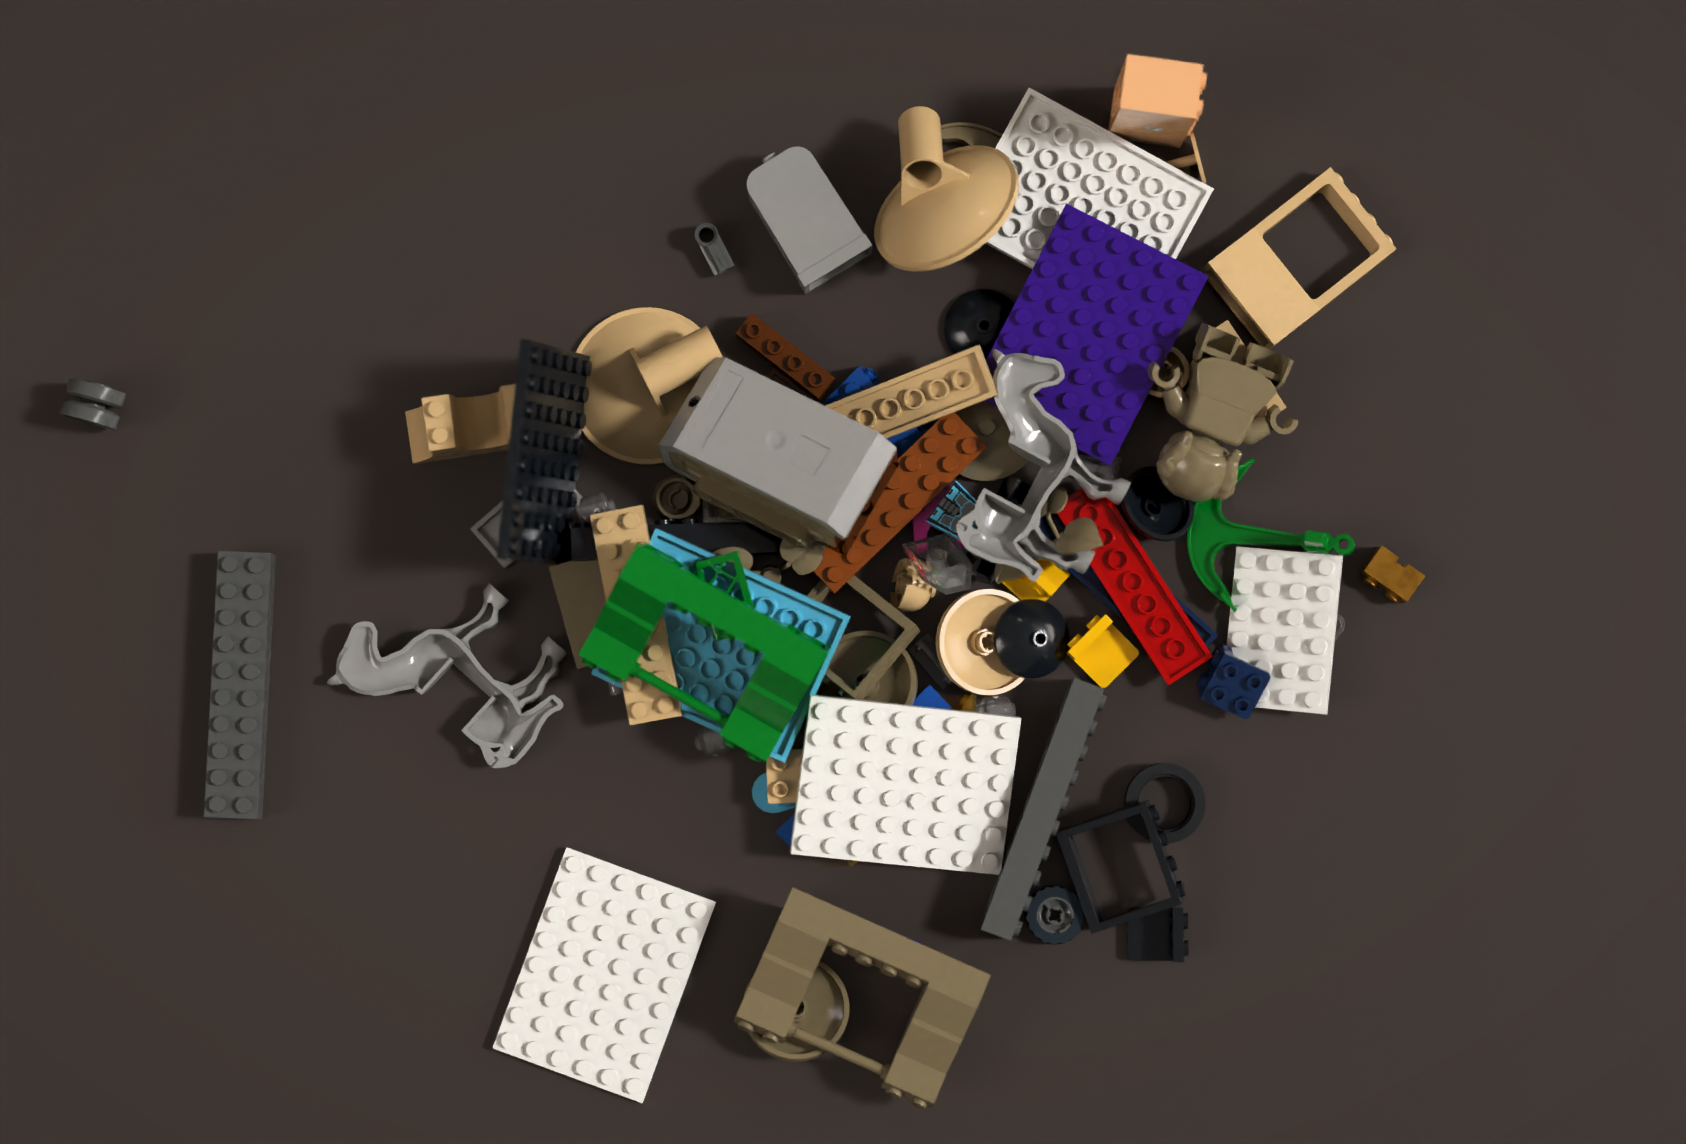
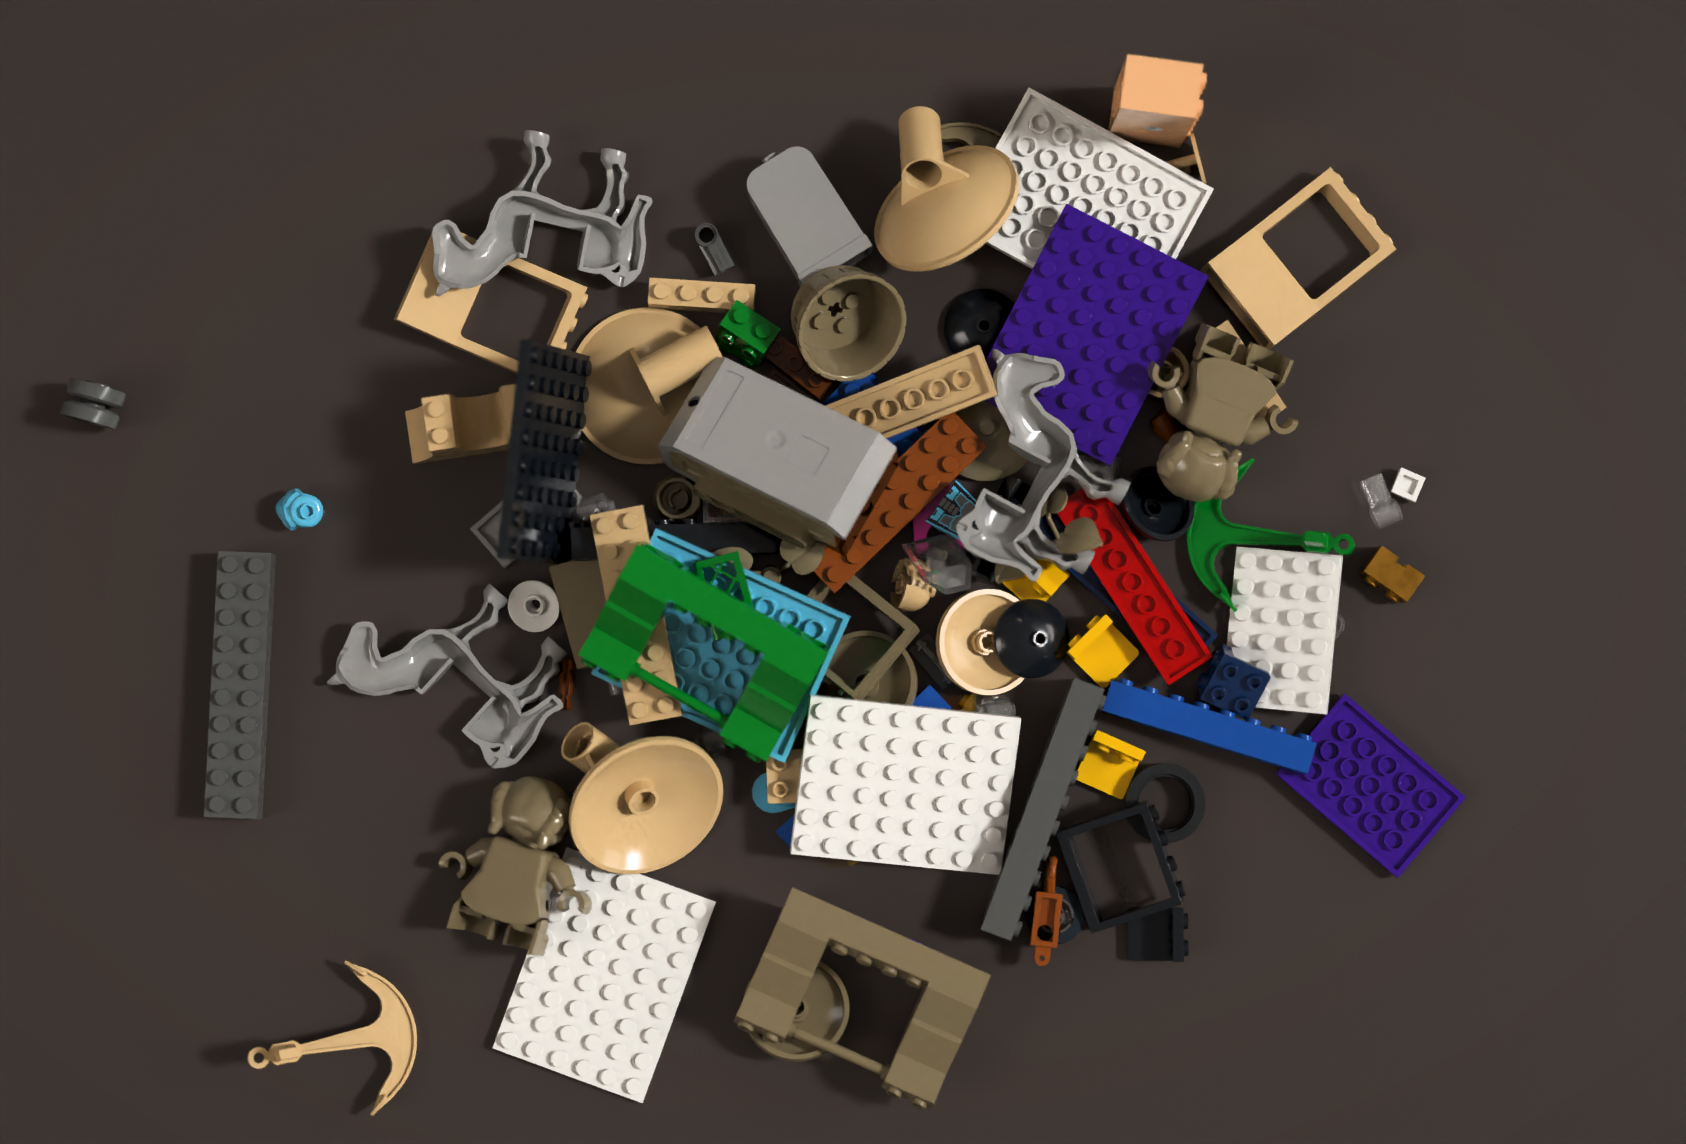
none -> tan piece [247,960,417,1116]
none -> medium azure head [275,488,323,530]
none -> tan window [393,223,588,374]
none -> light grey animal [432,130,653,297]
none -> dark tan piece [439,776,592,956]
none -> white dish [508,580,560,632]
none -> reddish brown axle [558,658,576,710]
none -> tan dish [561,722,723,874]
none -> tan brick [648,278,756,313]
none -> green bracket [714,300,781,369]
none -> dark tan piece [791,265,907,381]
none -> dark orange piece [1030,856,1063,966]
none -> yellow bracket [1076,730,1146,799]
none -> blue brick [1102,678,1317,775]
none -> reddish brown cone [1150,409,1181,443]
none -> dark purple plate [1275,693,1466,878]
none -> clear piece [1359,473,1403,530]
none -> white plate [1390,467,1426,503]

